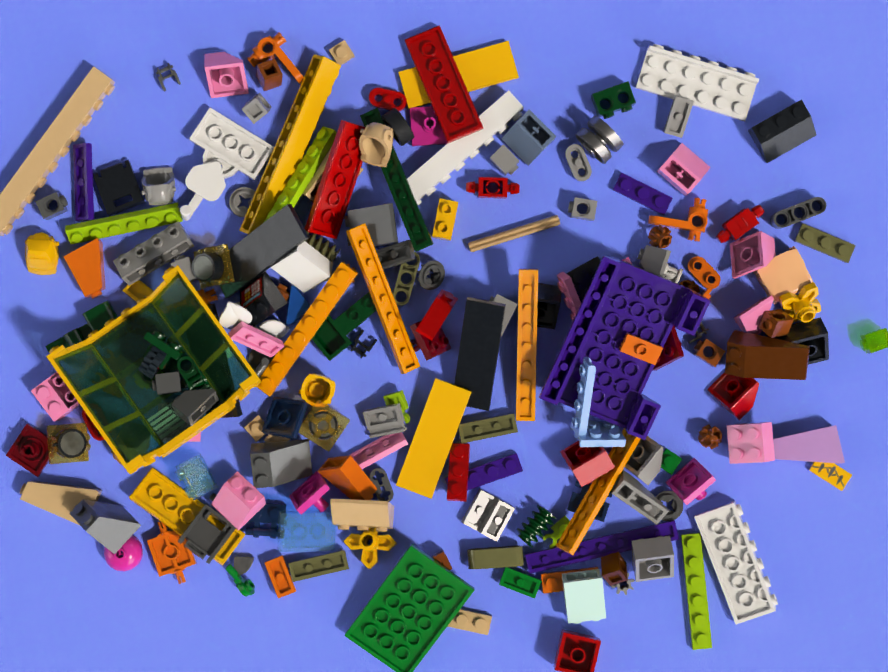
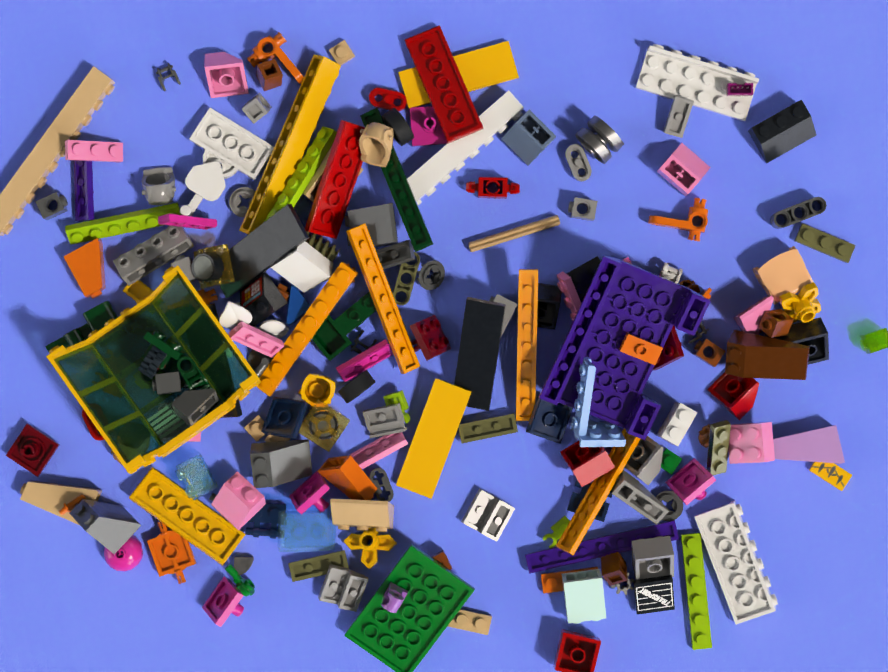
yellow helmet [25,232,59,275] -> none
bright pink slope [31,368,85,422] -> none
piece [47,423,91,464] -> none
black container [93,159,145,216] -> none
dark grey container [178,504,236,564] -> none
orange plate [264,555,297,598] -> none
red slope [415,289,458,341] -> none
yellow brick [432,198,458,241] -> none
dark purple plate [444,453,523,491] -> none
red plate [447,443,470,502] -> none
olive beam [467,546,524,569] -> none
light grey brick [489,144,519,176] -> none
green plate [499,567,542,599] -> none
dark green piece [516,505,557,548] -> none
dark green brick [591,81,636,119] -> none
dark purple plate [613,173,673,216] -> none
light grey slope [637,245,671,277] -> none
dark orange gear [648,225,672,249] -> none
orange plate [687,256,721,289] -> none
red piece [716,205,764,243] -> none
bright pink slope [729,231,776,279] -> none
none -> orange piece [59,494,86,515]
none -> bright pink plate [65,140,123,163]
none -> dark pink tile [158,214,217,230]
none -> dark pink tile [202,576,244,627]
none -> light grey slope [318,564,369,612]
none -> dark pink tile [336,339,393,382]
none -> black tyre [338,370,376,403]
none -> medium lavender leg [381,582,408,613]
none -> dark blue plate [526,396,573,444]
none -> black tile [633,575,675,615]
none -> white brick [656,402,698,446]
none -> olive plate [706,420,731,476]
none -> magenta piece [727,83,753,96]

